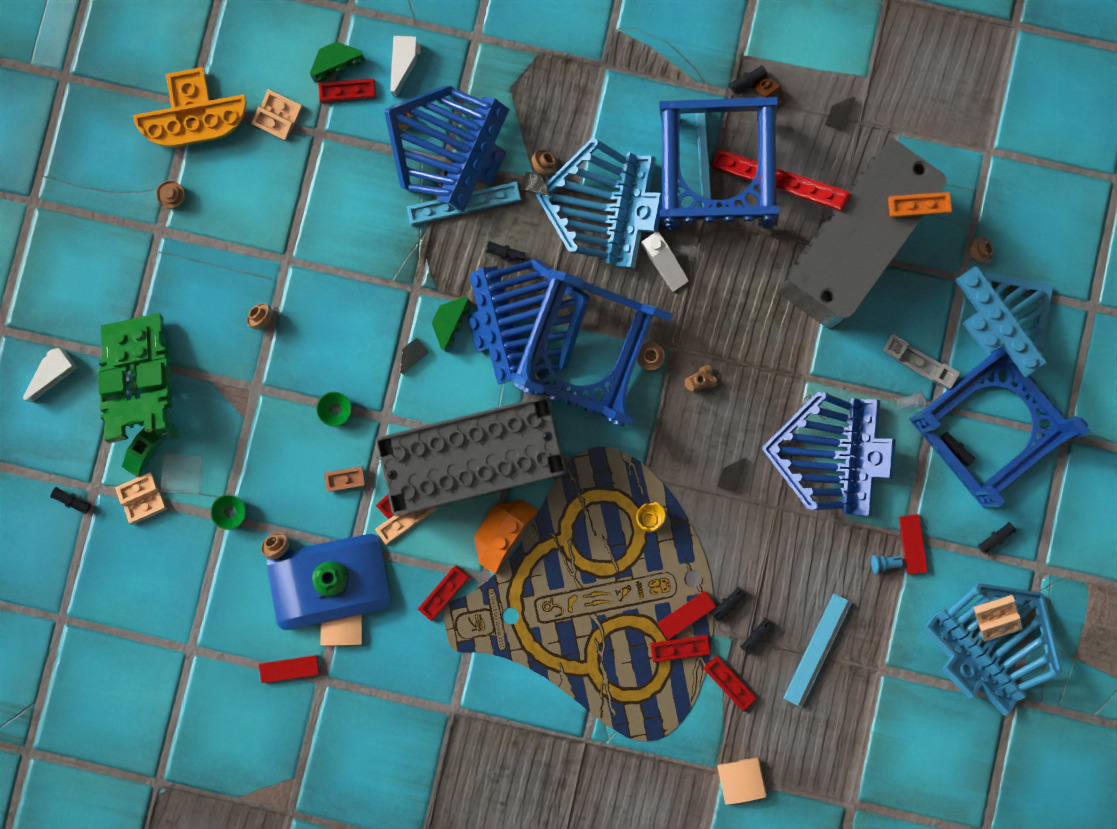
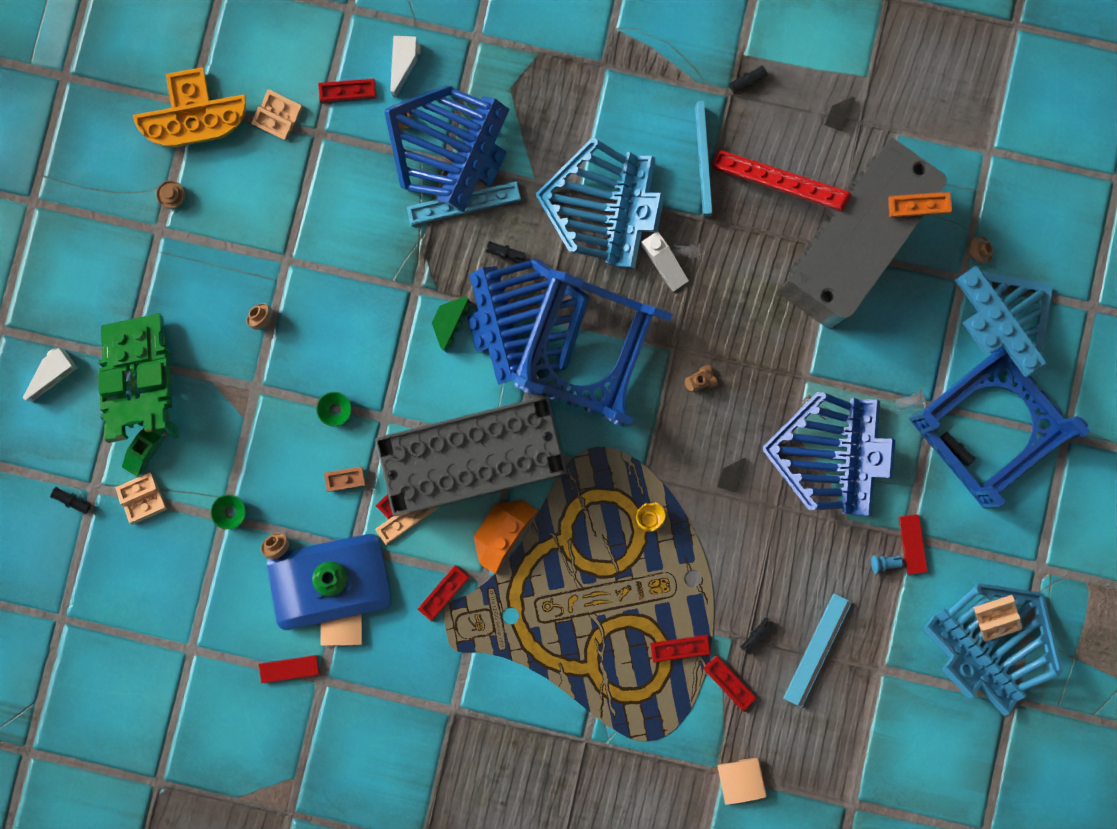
clear tile [160,454,203,494] -> none
green slope [309,41,365,82] -> none
clear smoke tile [400,337,429,375] -> none
clear smoke tile [520,172,552,196] -> none
medium nougat plate [531,149,558,176] -> none
medium nougat plate [637,342,665,371] -> none
red tile [657,591,716,639] -> none
blue arch [659,97,779,231] -> none
black pin [710,586,746,622] -> none
reddish brown bracket [752,76,787,109] -> none
light grey slope [882,334,960,389] -> none
black pin [978,522,1017,555] -> none

